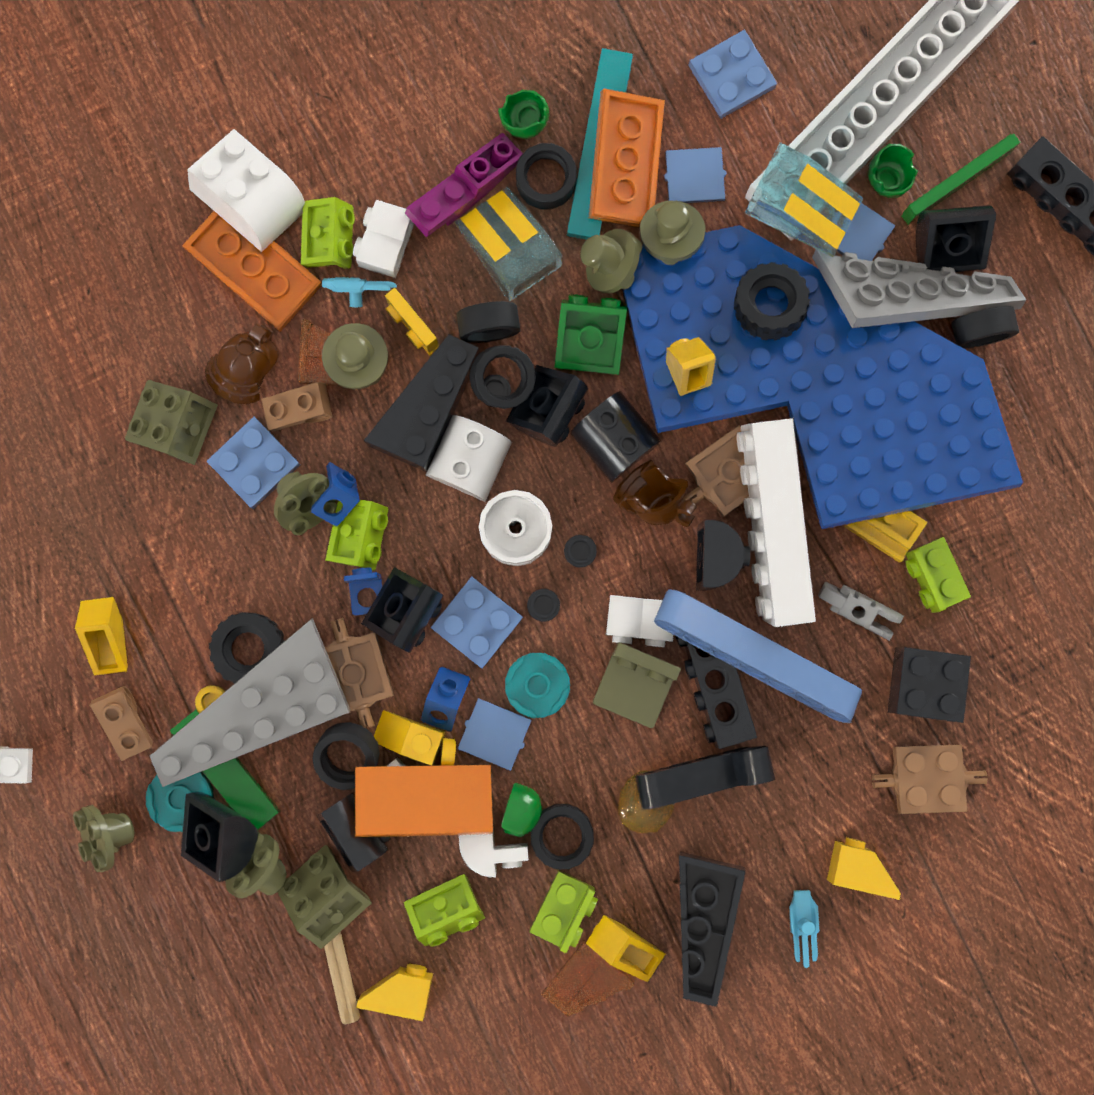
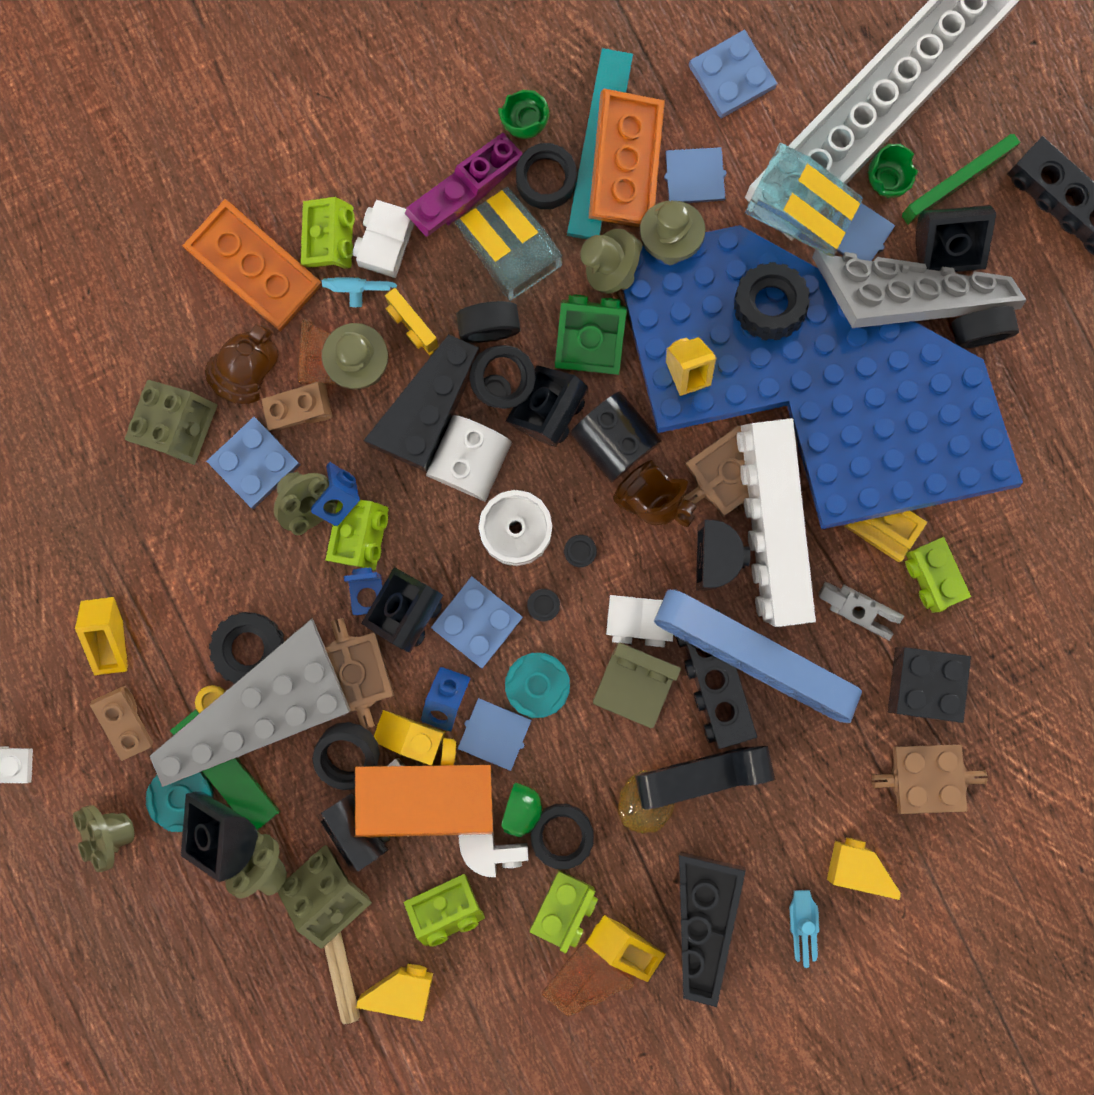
white brick [187,129,305,252] -> none

